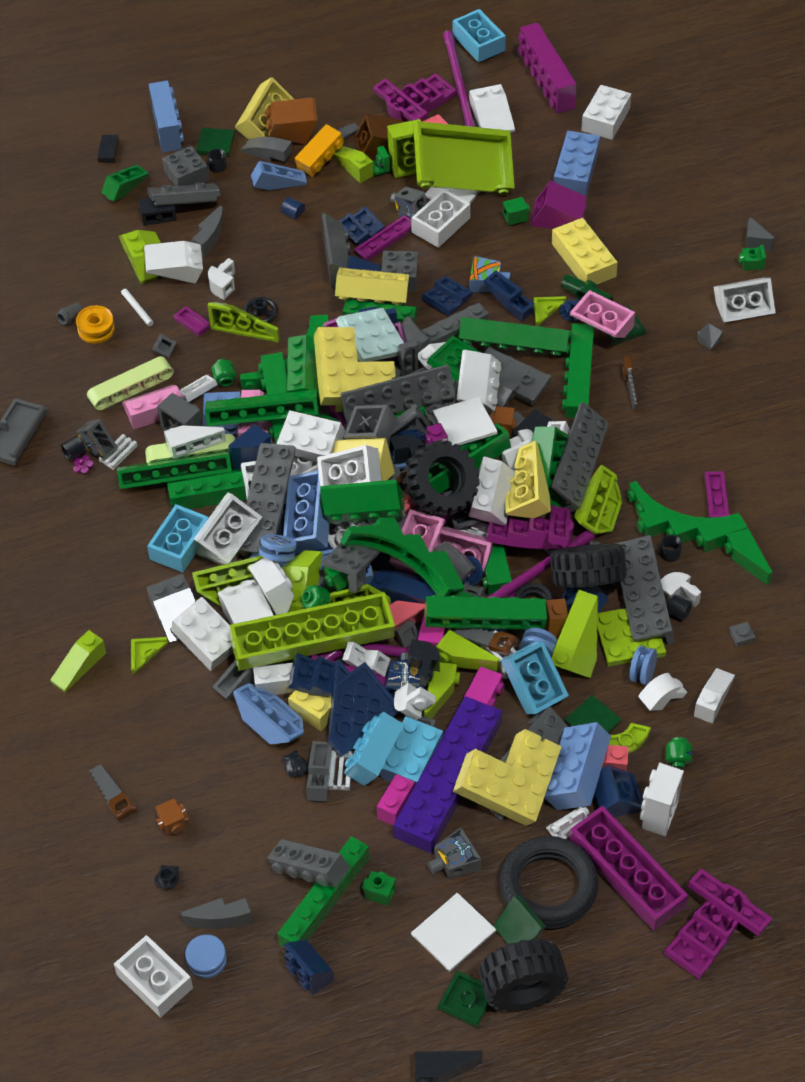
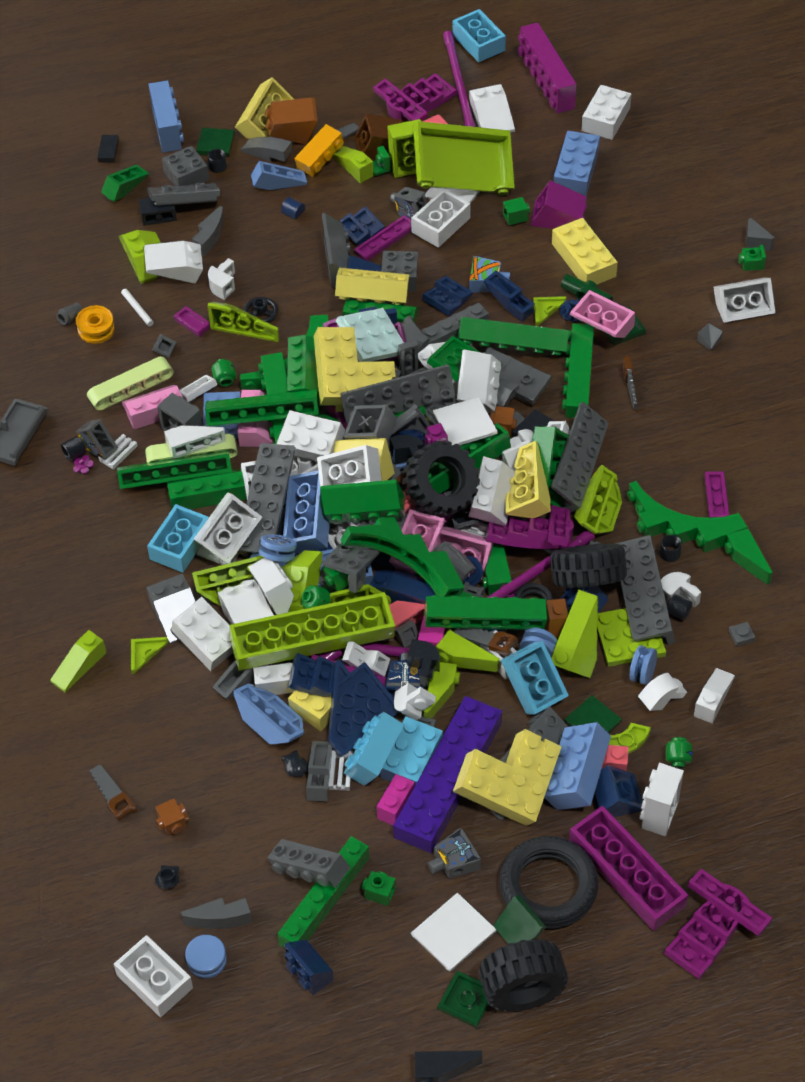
dark blue slope [228,424,272,470] -> none
dark pink brick [464,666,504,707] -> none
white hinge [546,807,589,839] -> none

